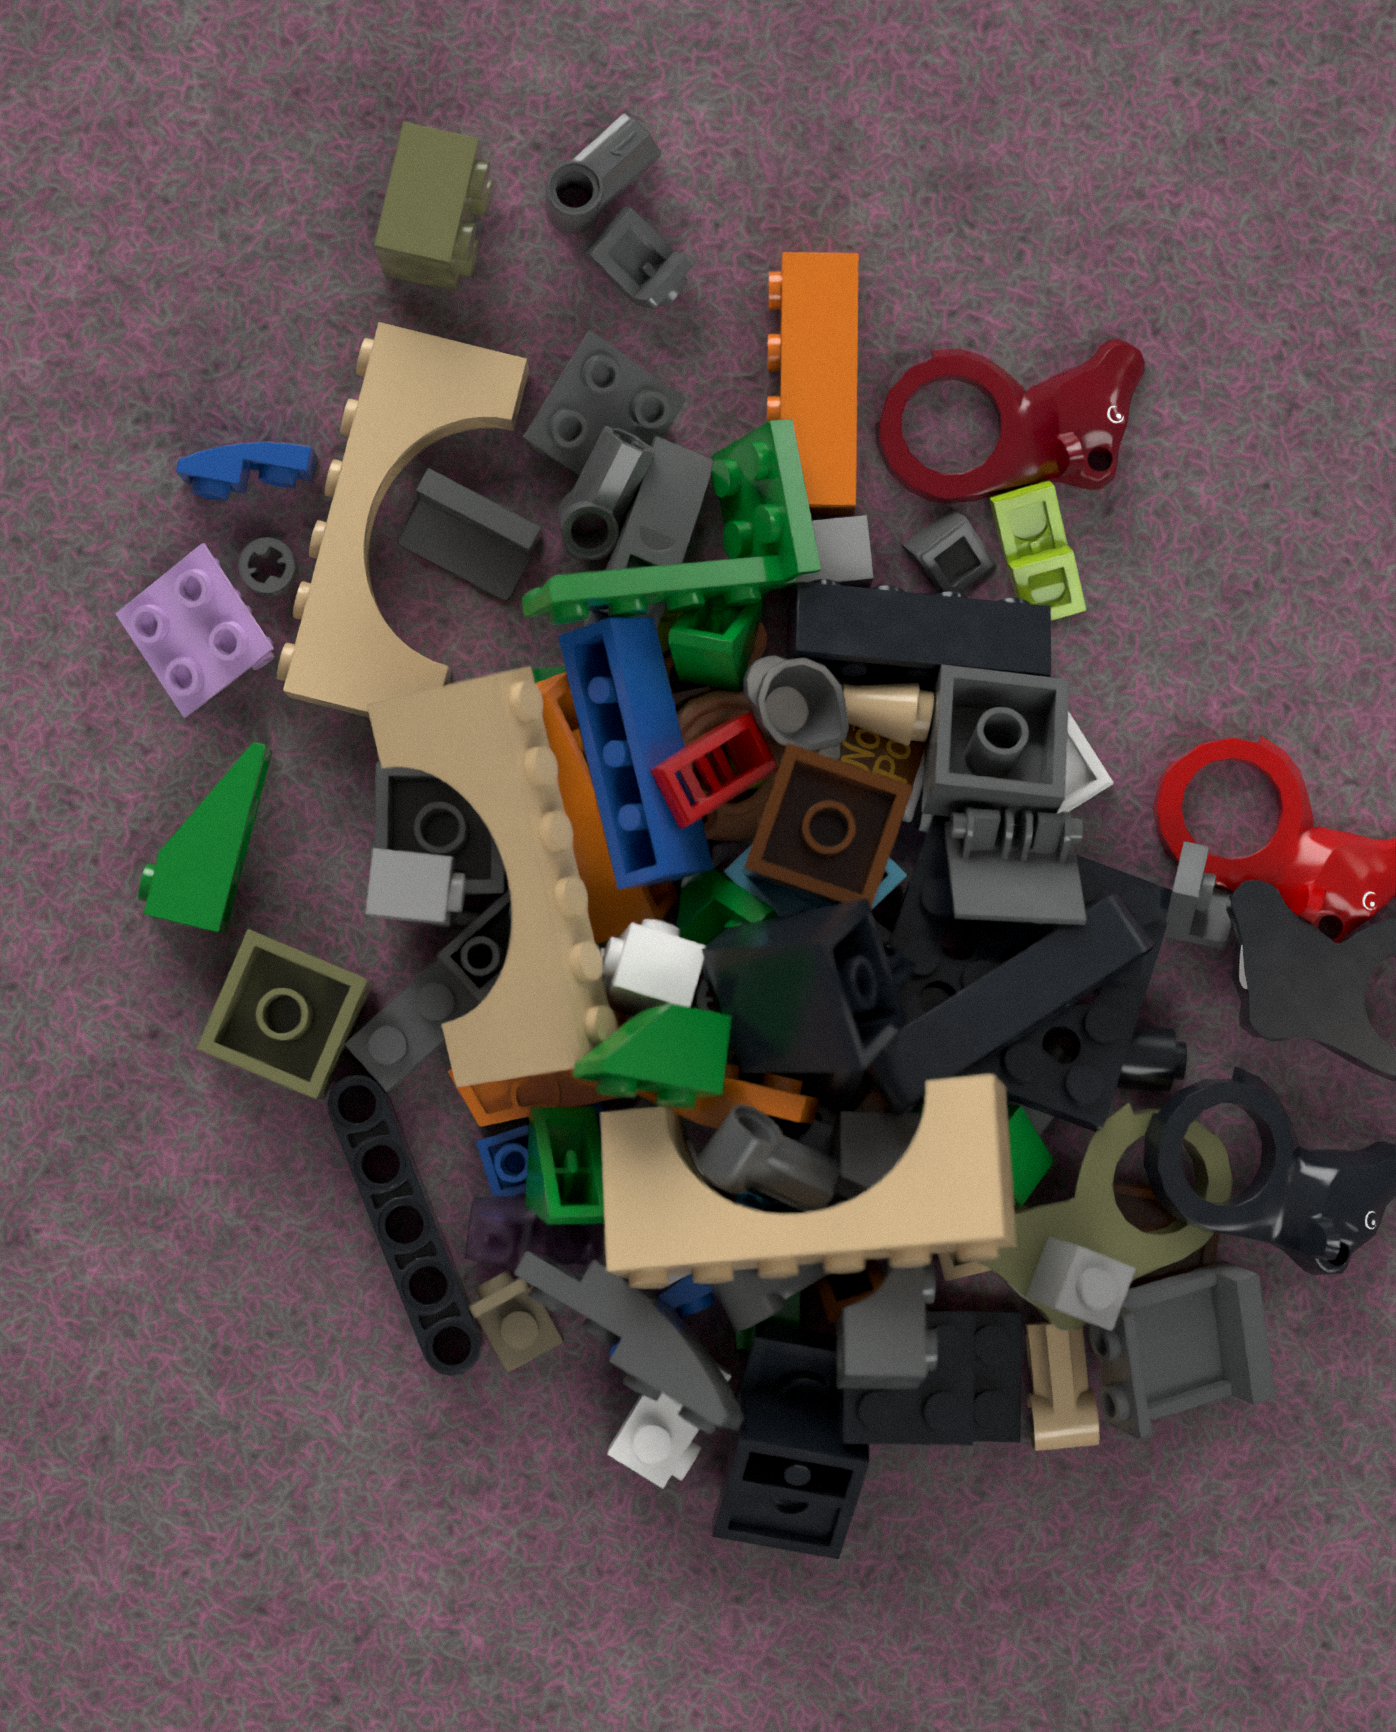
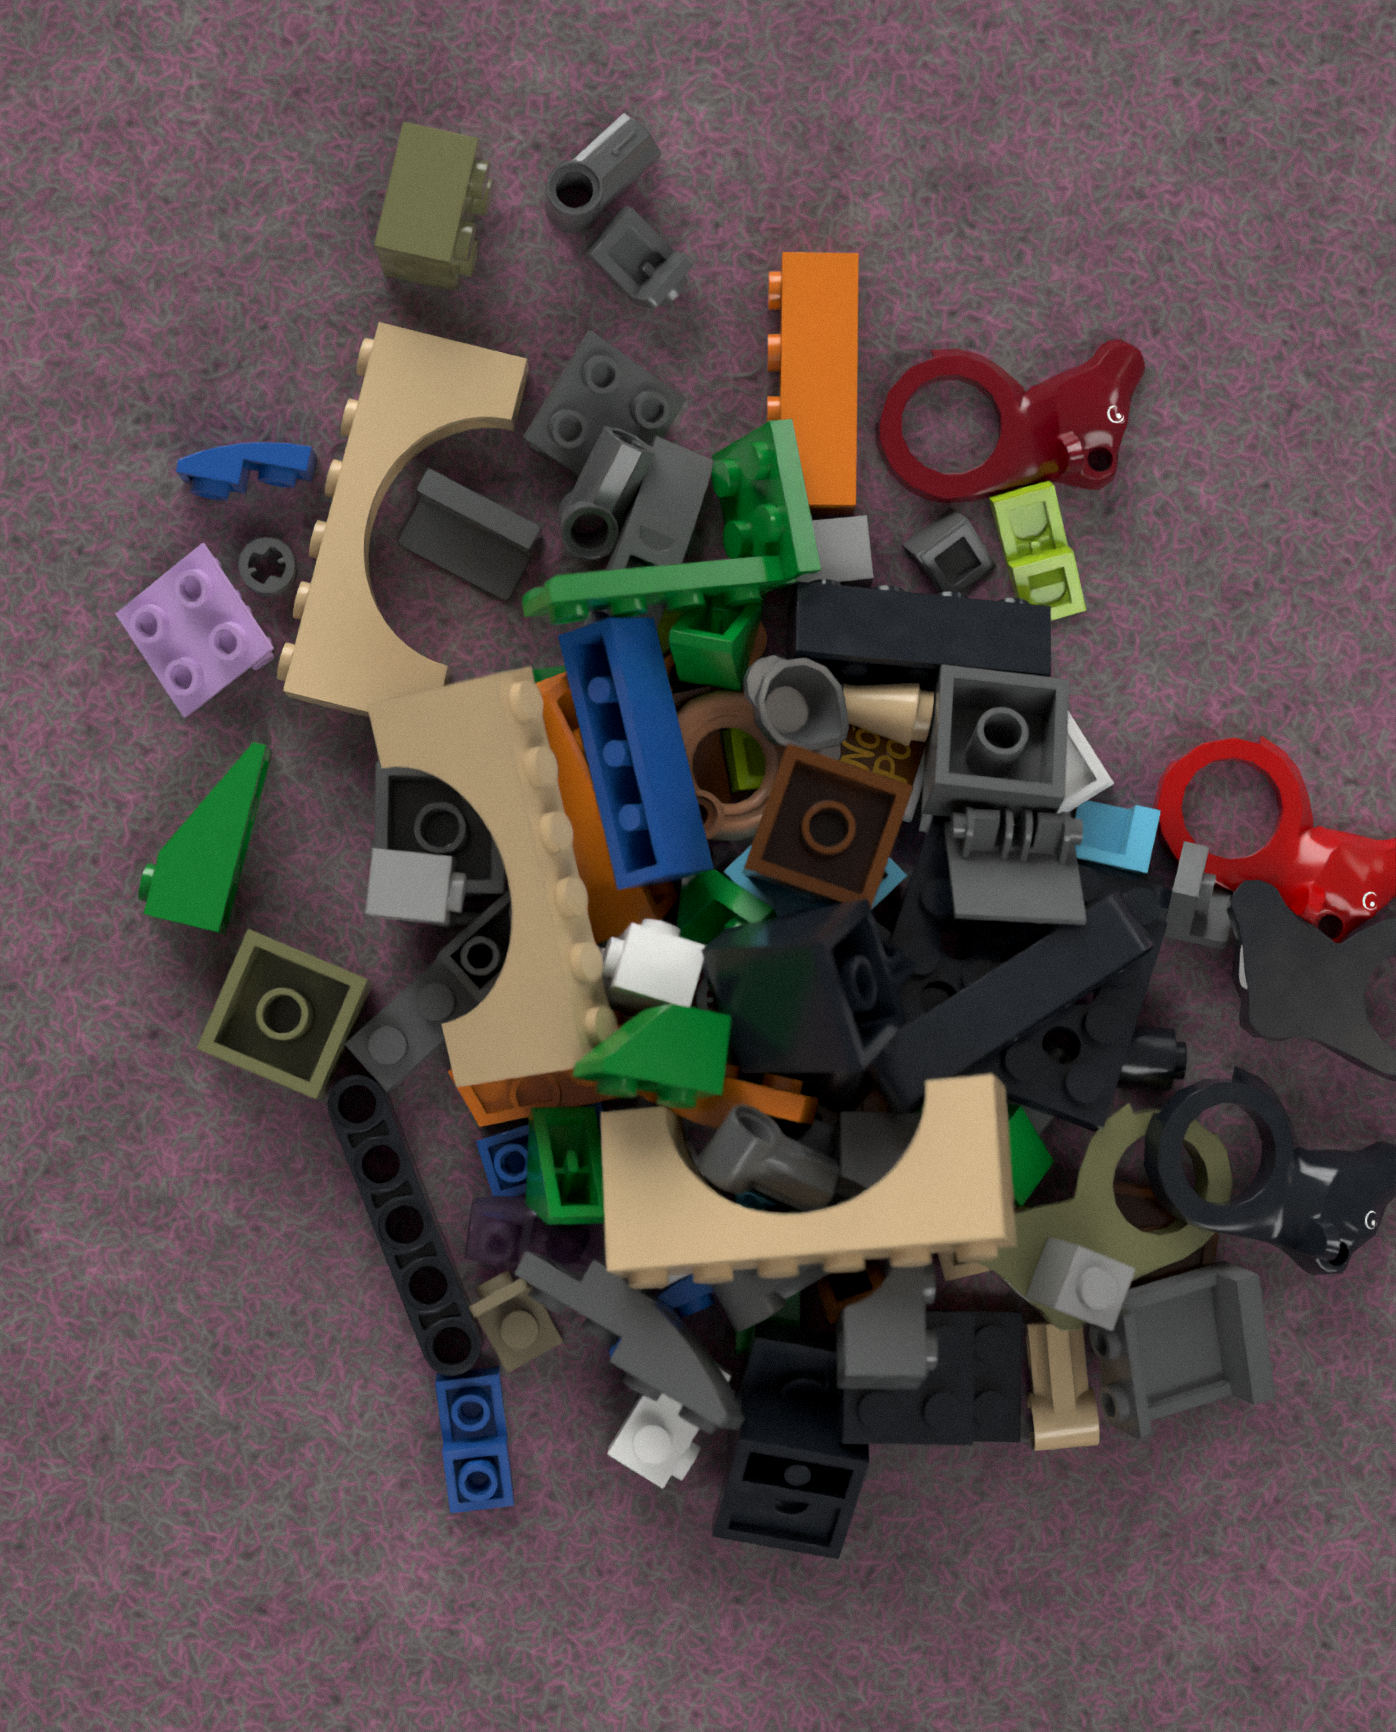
red slope [650,712,779,828] -> none
none -> blue slope [435,1366,515,1513]
none -> medium azure panel [1074,800,1161,877]

